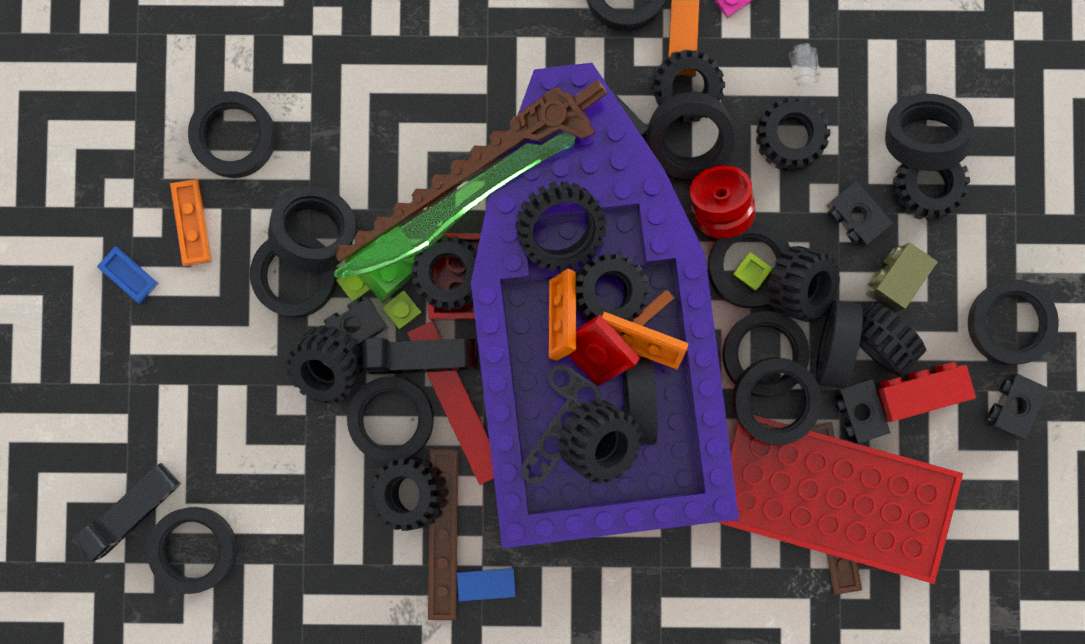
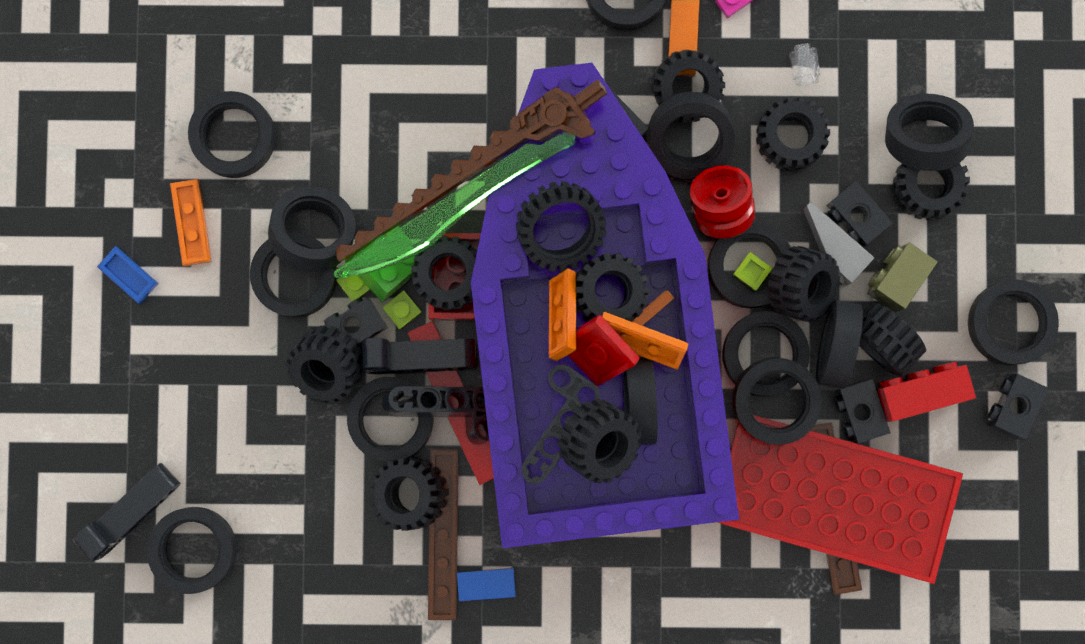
none -> black beam [382,386,489,445]
none -> light grey slope [803,202,874,285]

